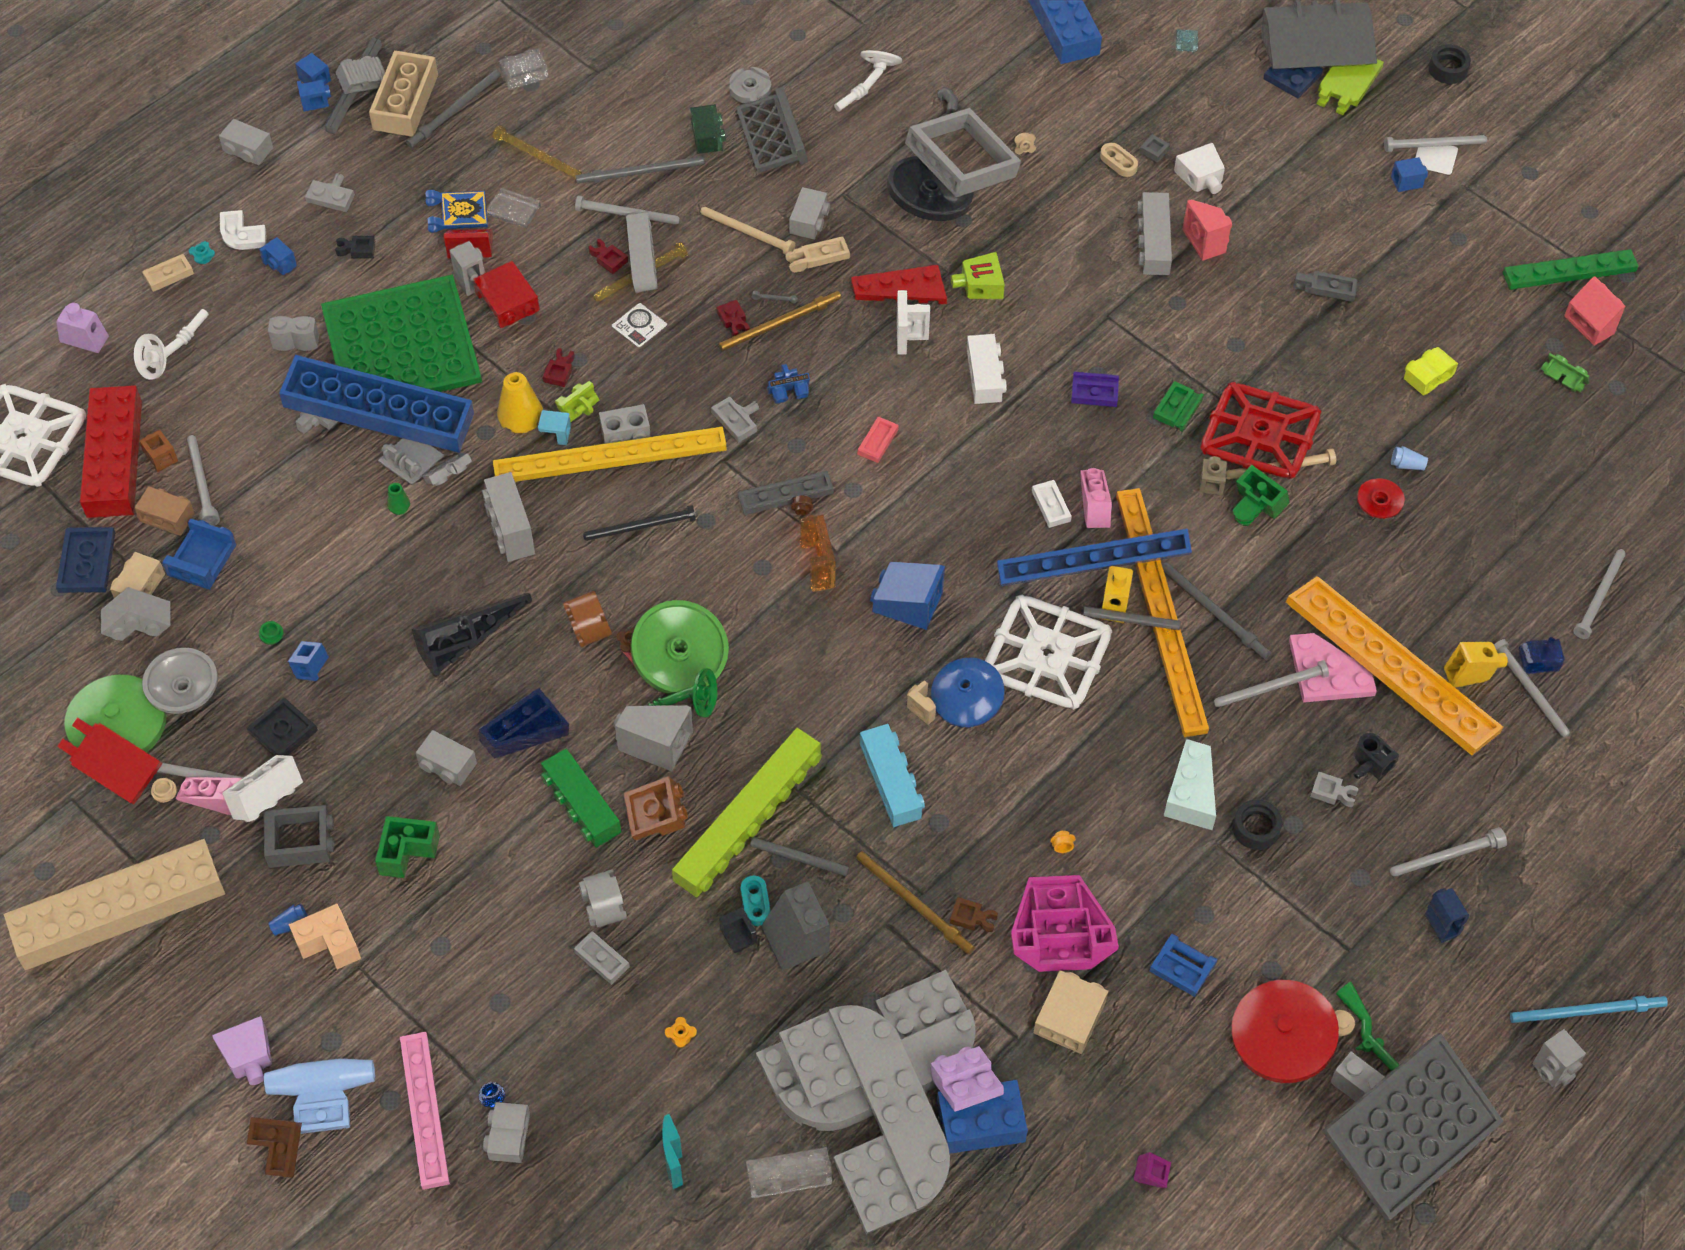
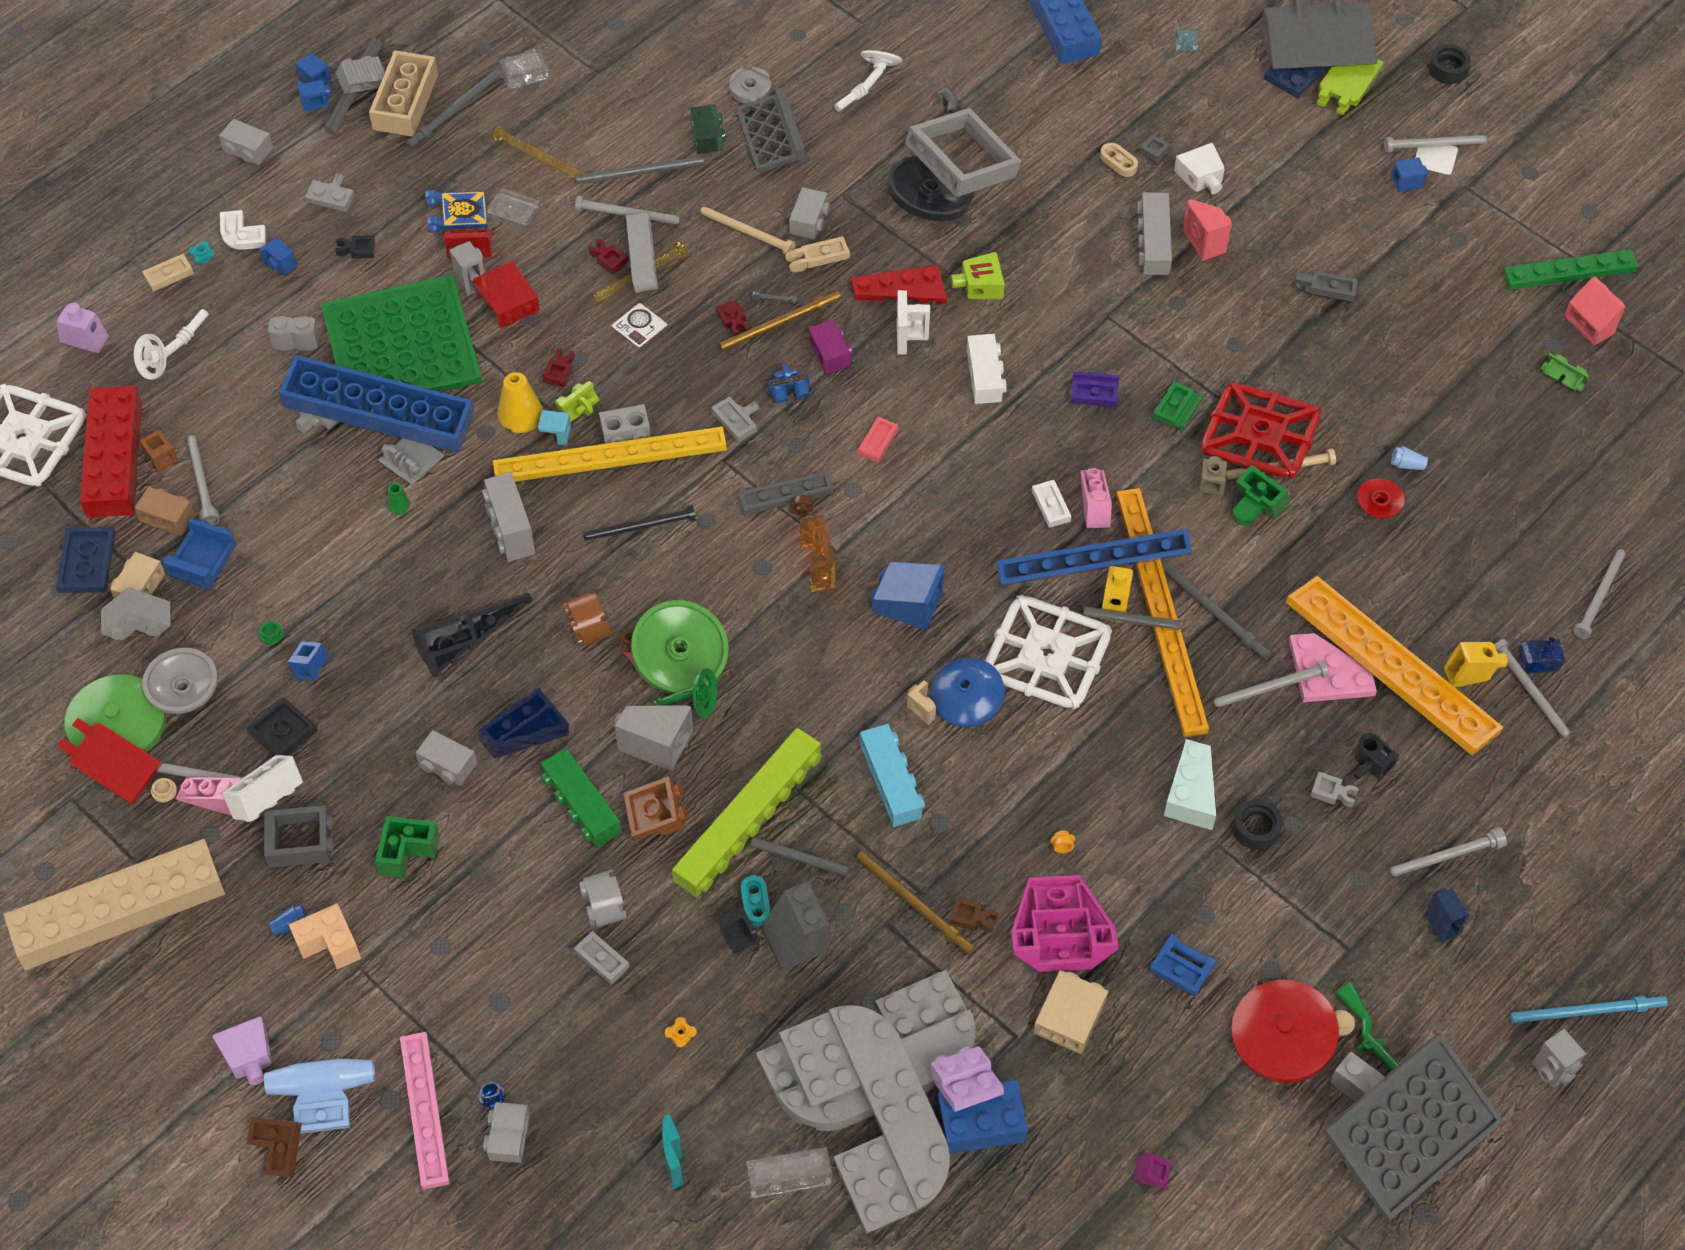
light grey plate [422,452,472,486] -> none
tan plate [1014,133,1036,154] -> none
neon yellow brick [1404,347,1458,395] -> none
none -> magenta brick [808,320,853,375]

